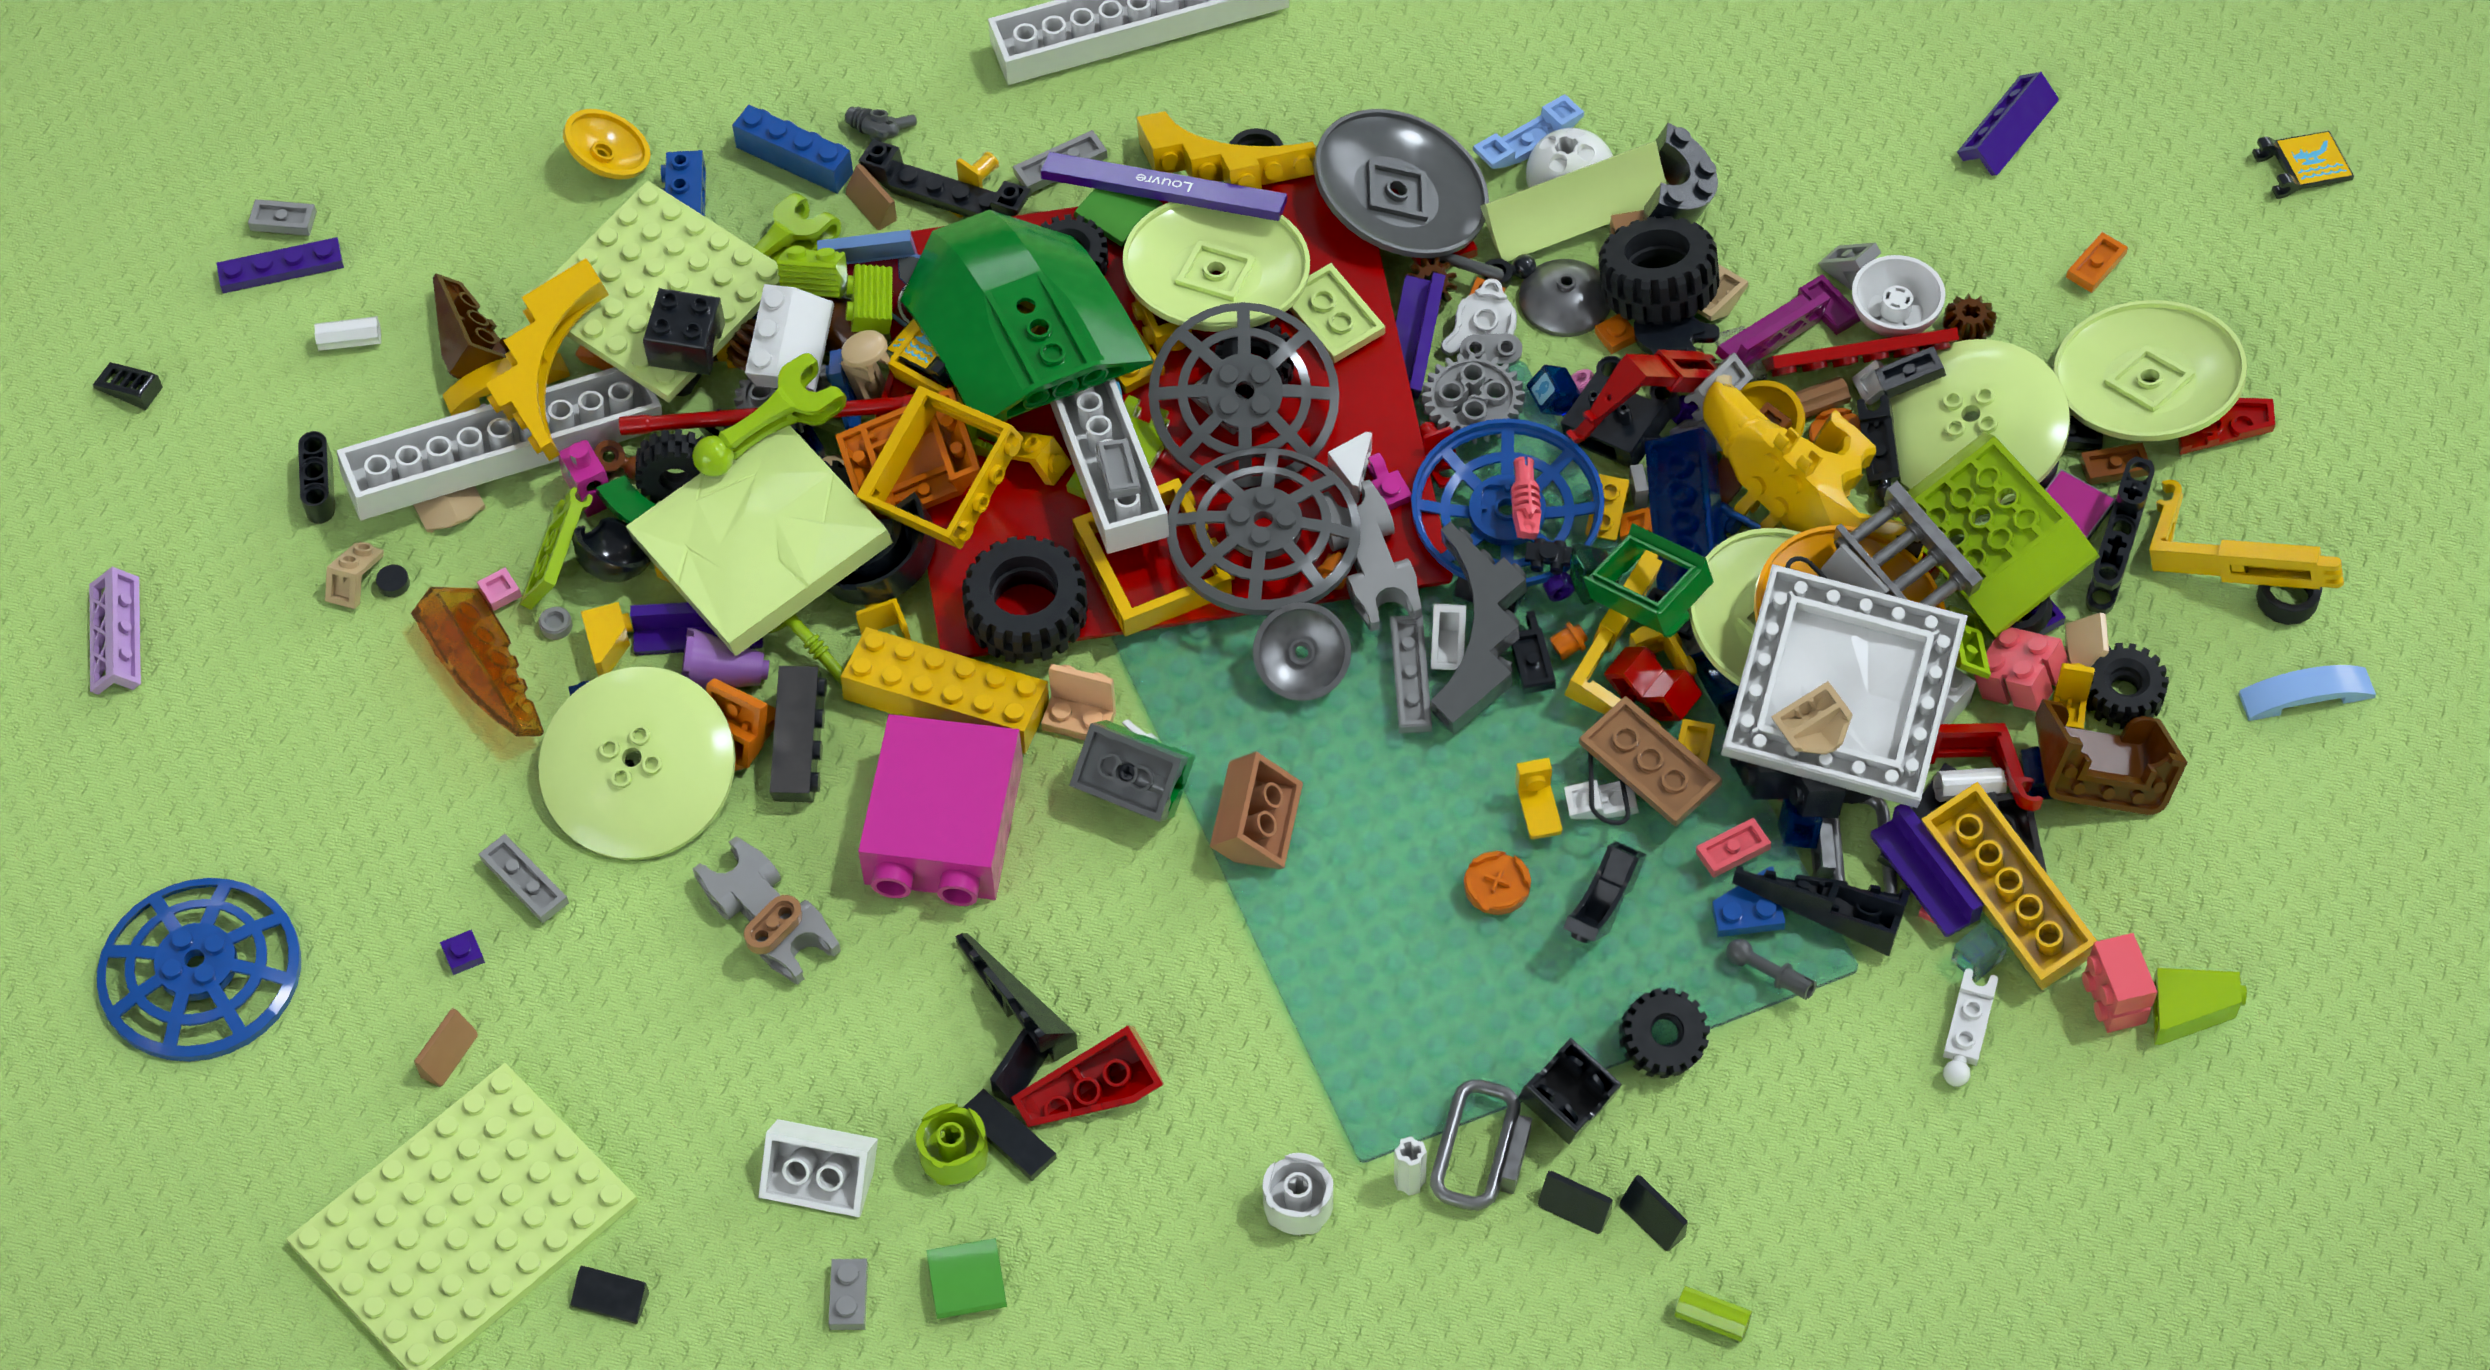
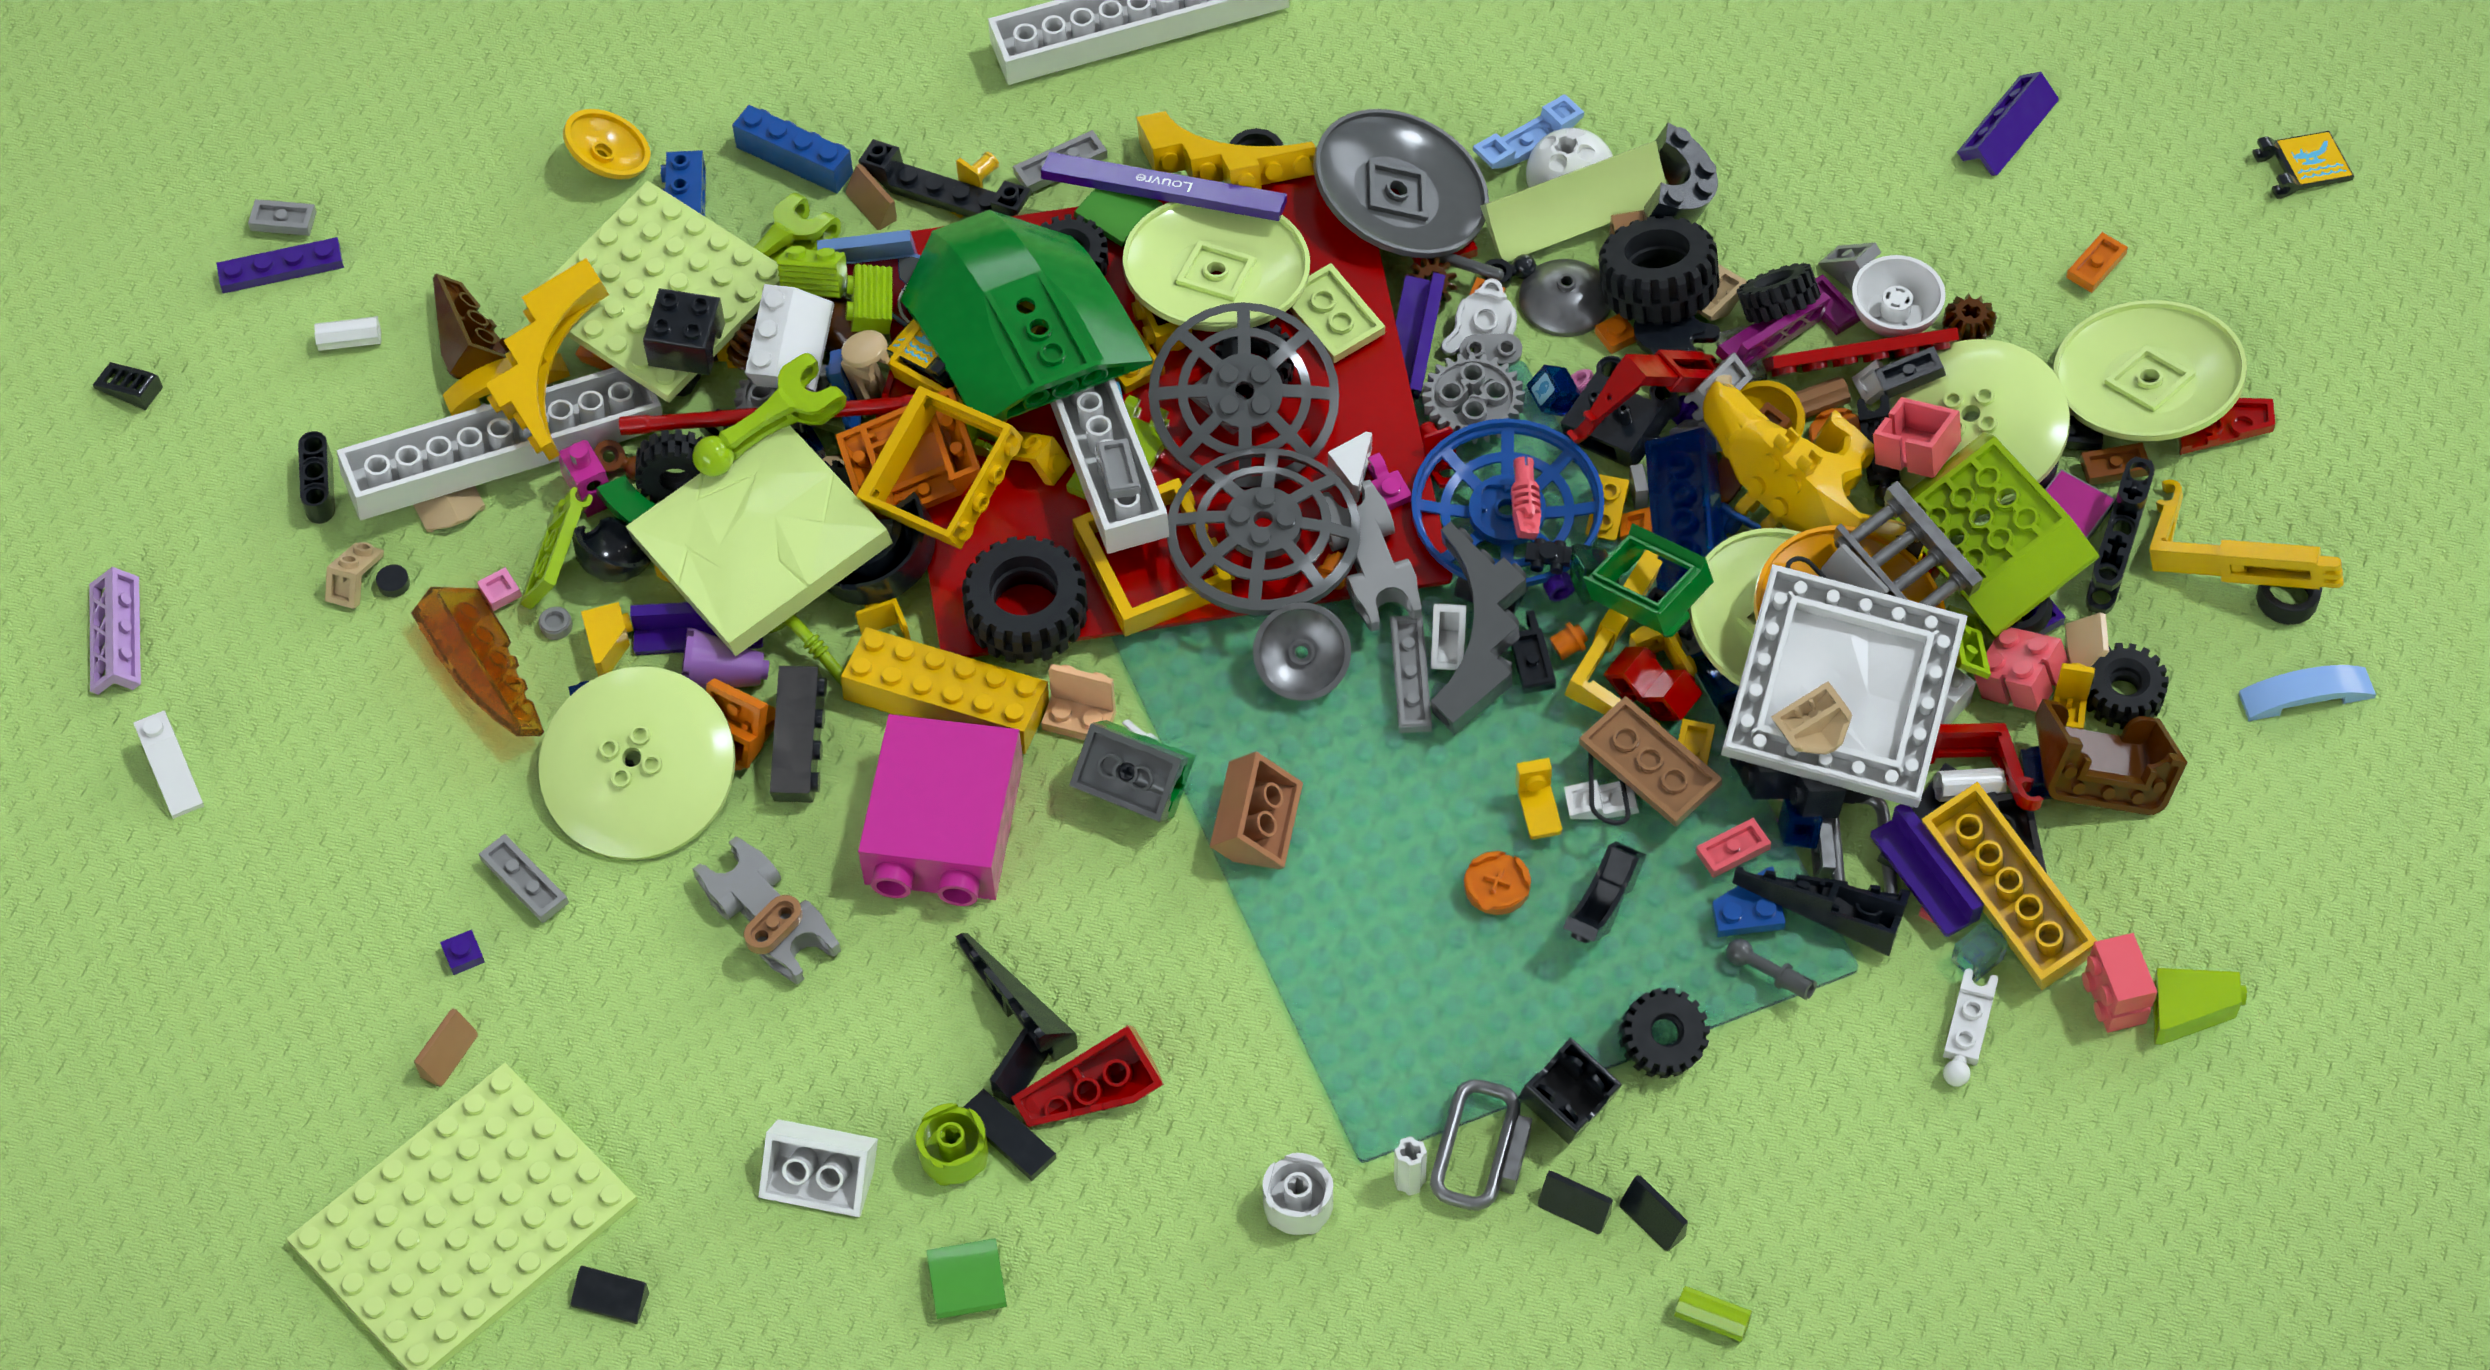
blue dish [97,878,301,1062] -> none
light grey plate [829,1259,868,1330] -> none
dark grey piece [845,106,917,142] -> none
none -> white slope [133,710,204,819]
none -> black tyre [1737,263,1821,323]
none -> coral piece [1873,397,1961,478]

